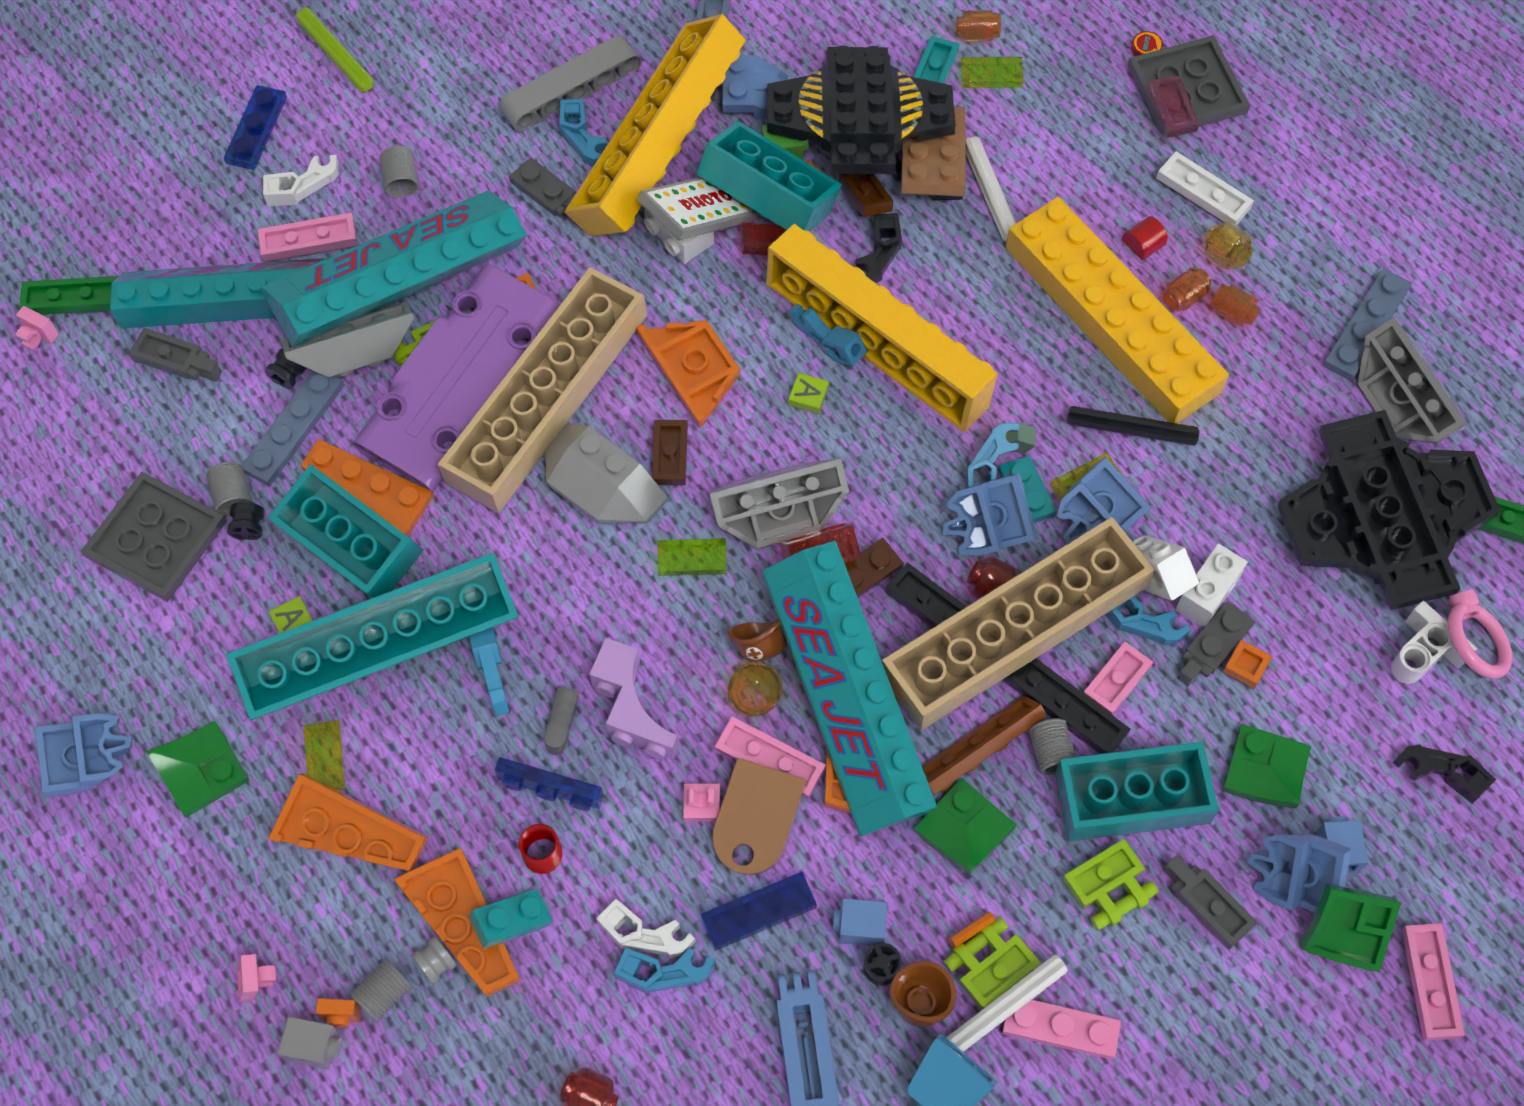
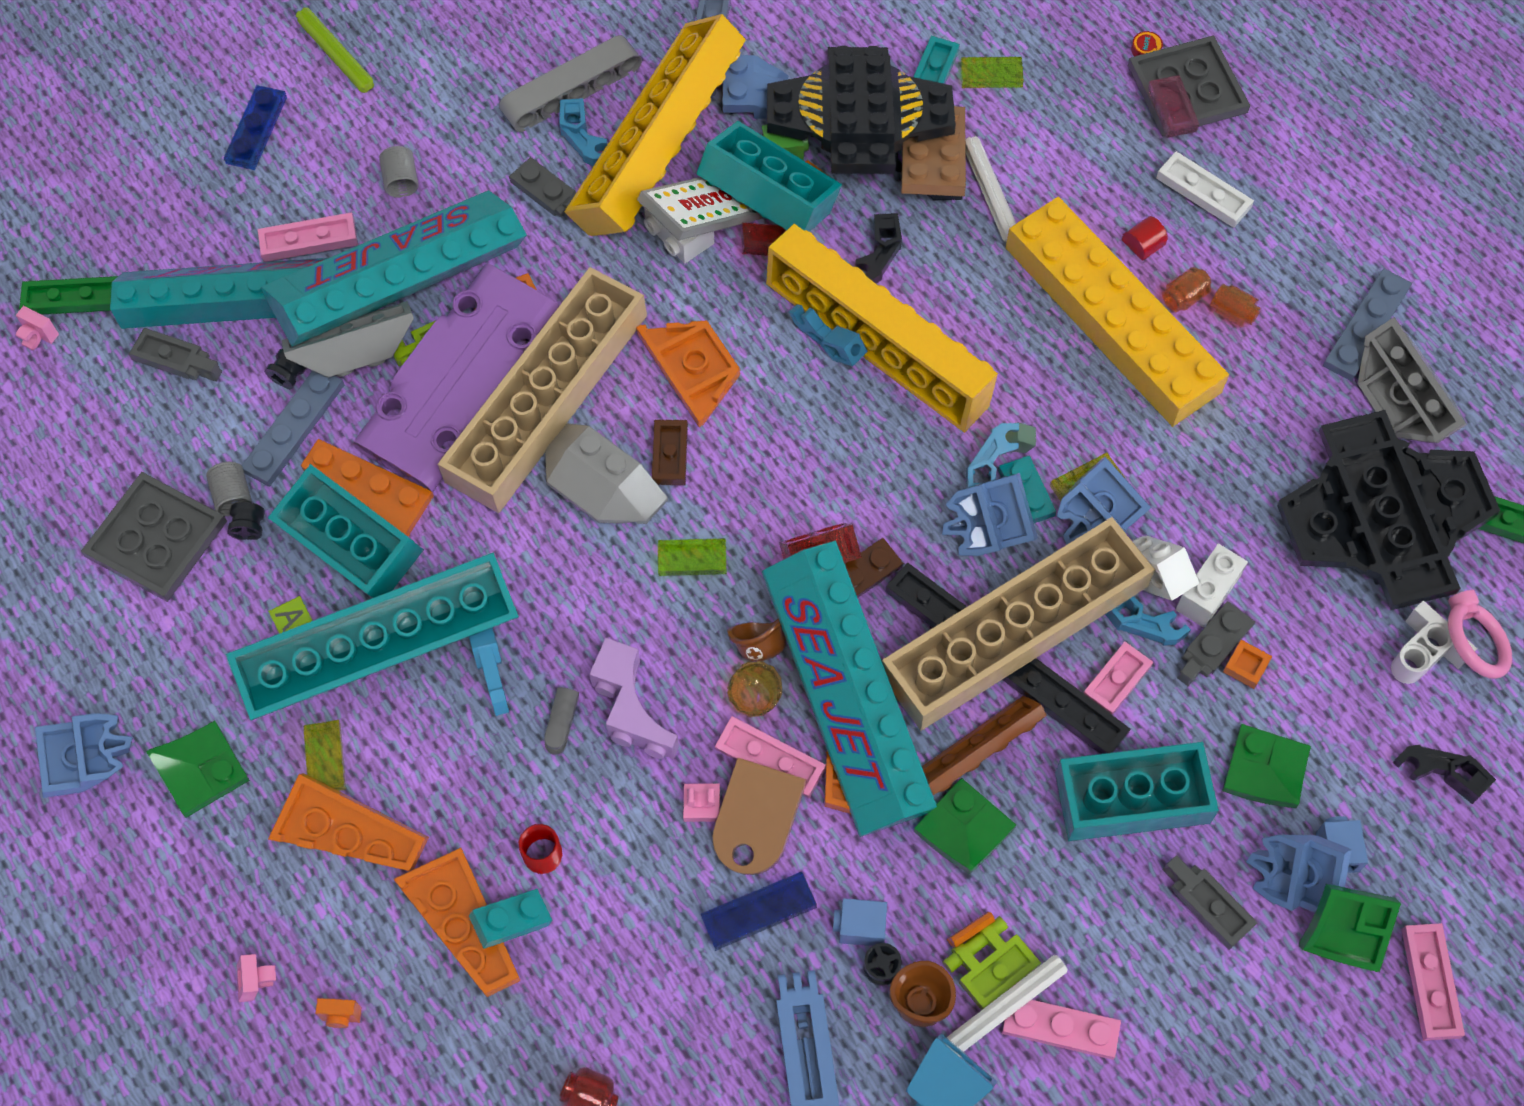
white piece [263,155,339,206] -> none
light grey brick [277,1016,342,1070] -> none
light grey piece [350,960,412,1022] -> none
light grey wheel [411,936,457,985] -> none
clear blue plate [495,757,604,811] -> none
white piece [596,899,696,958] -> none
dark azure piece [614,948,715,994] -> none
light grey wedge [709,458,849,549] -> none
lime tile [788,372,830,414] -> none
reddish brown plate [839,174,894,217] -> none
clear orange brick [956,10,1001,42] -> none
clear red head [967,556,1018,599] -> none
light grey piece [1029,718,1076,775] -> none
lime plate [1062,839,1159,931] -> none
black axle [1067,406,1200,446] -> none
clear yellow head [1204,222,1253,270] -> none

